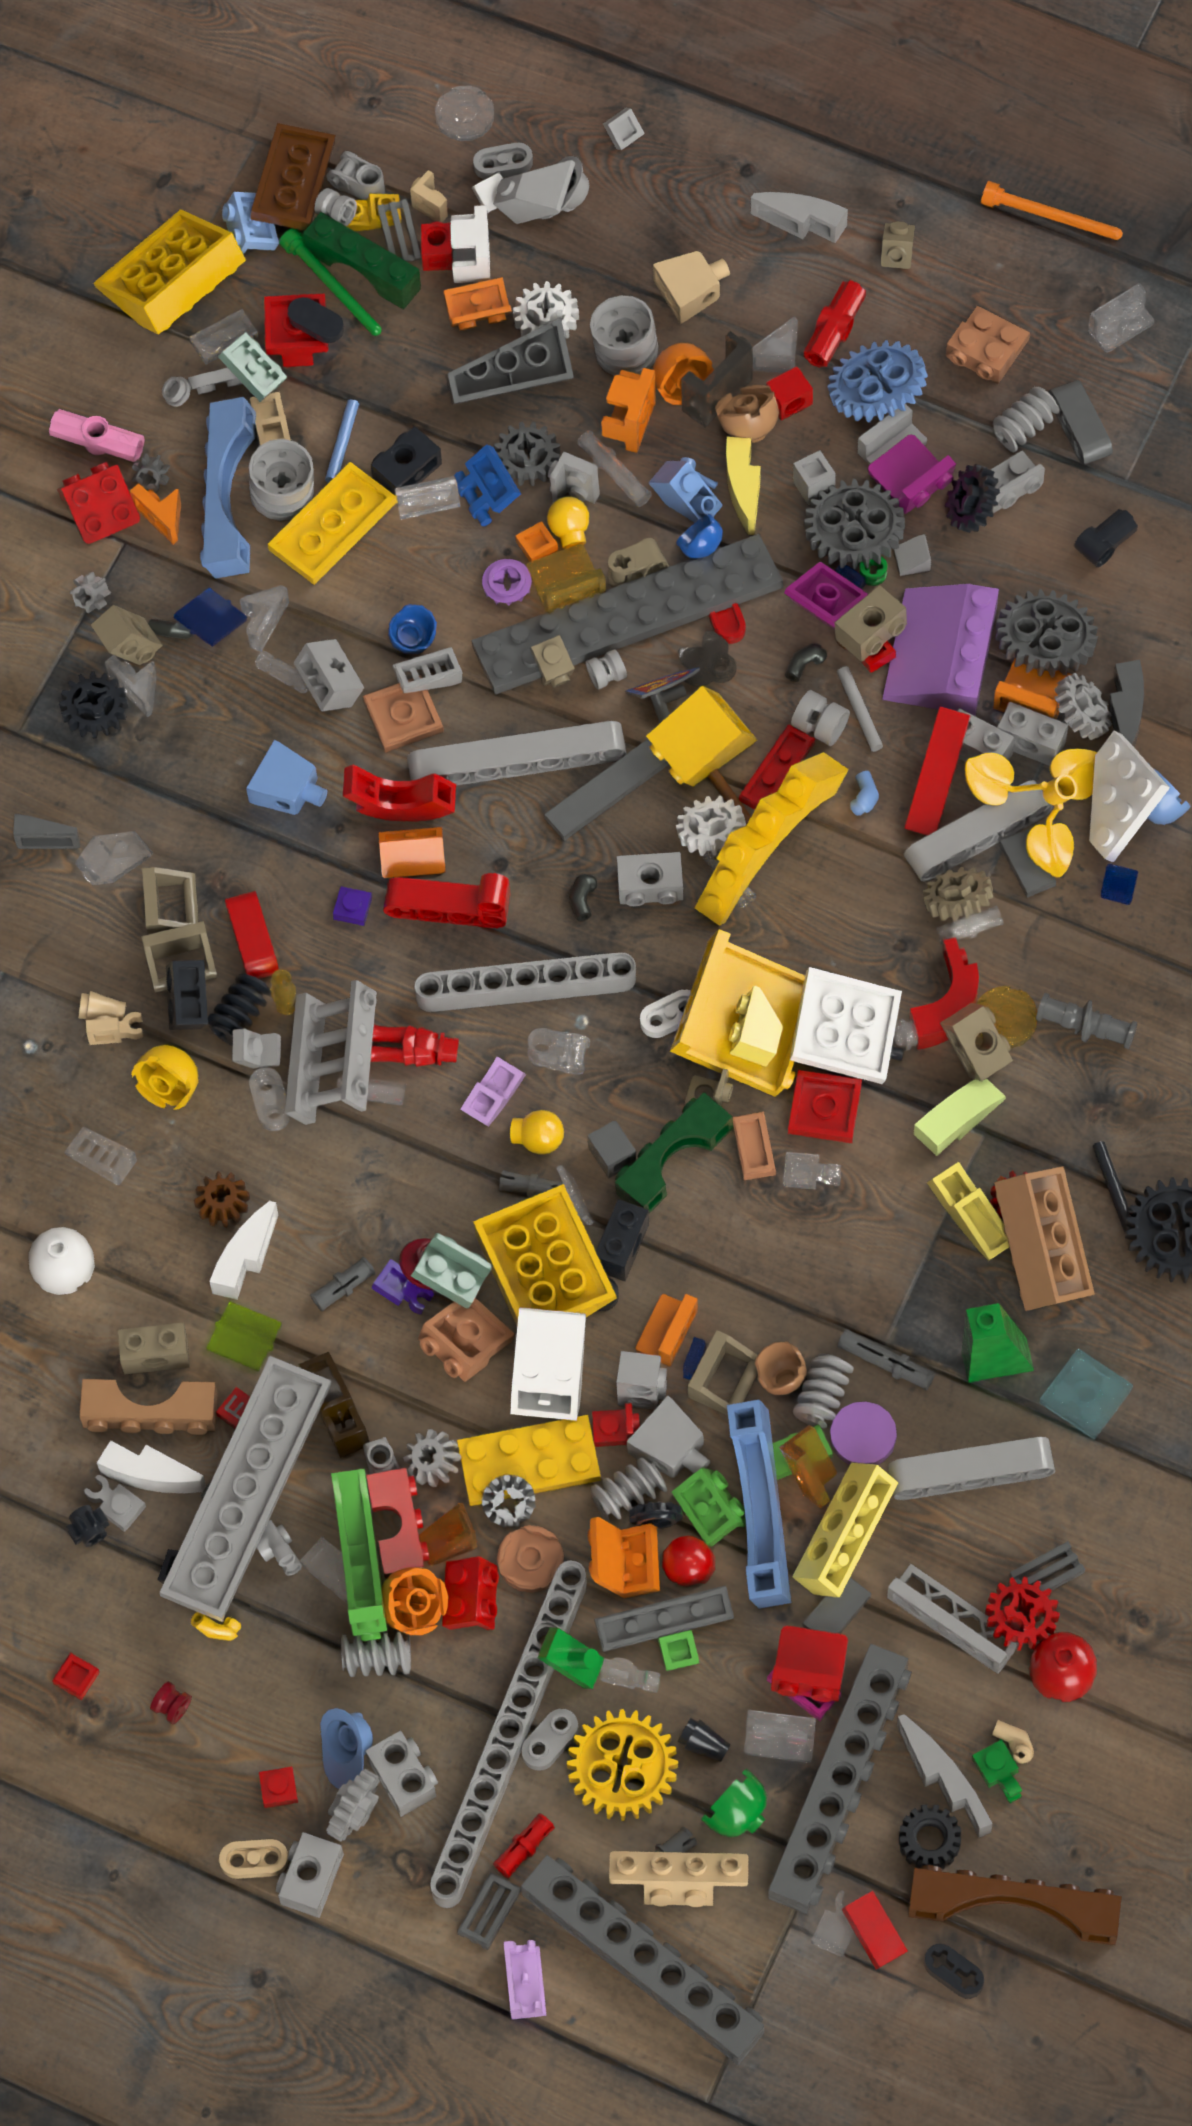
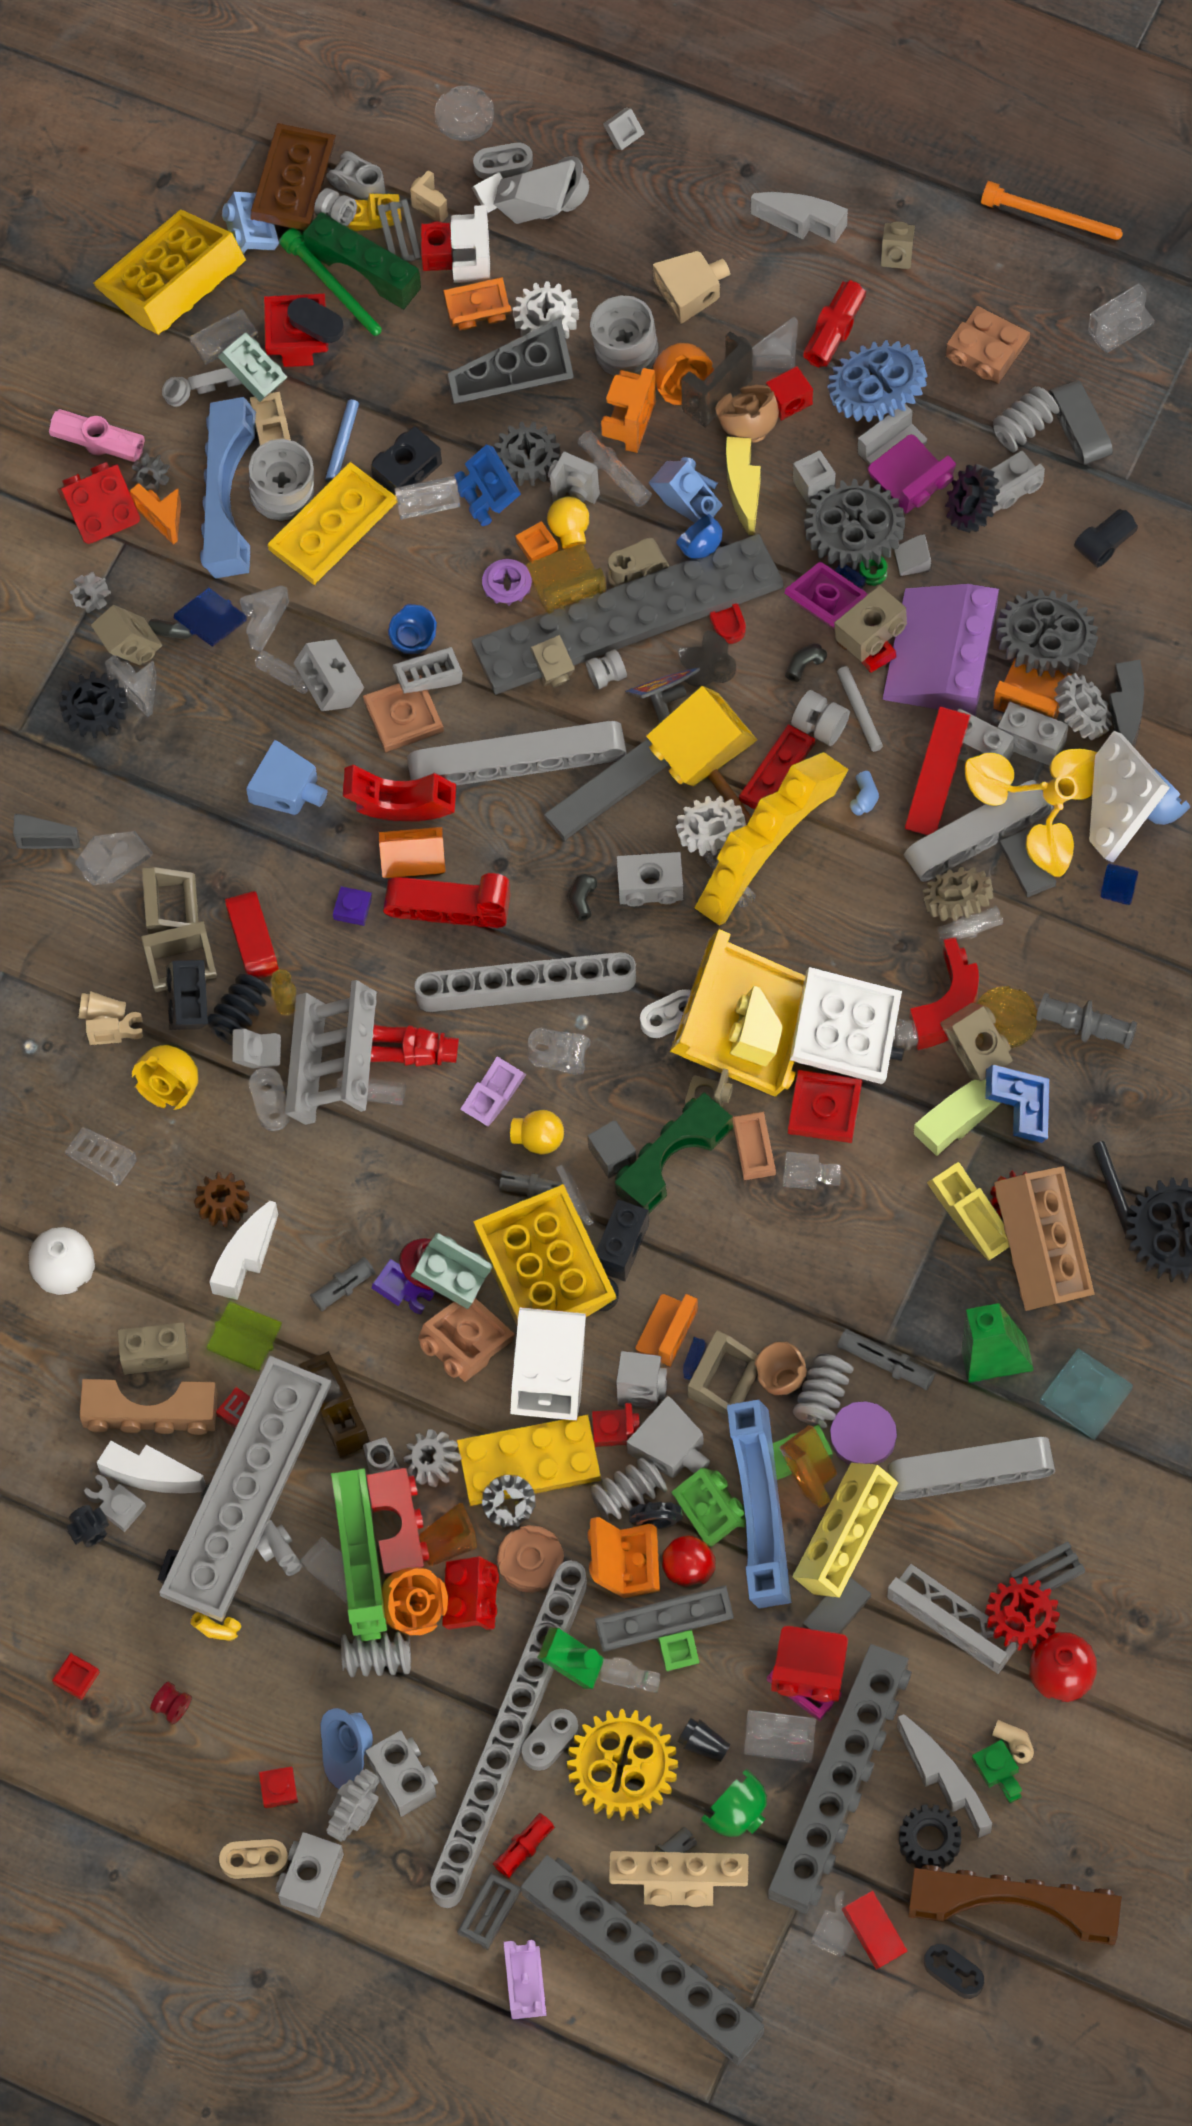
none -> plate [985,1065,1049,1143]

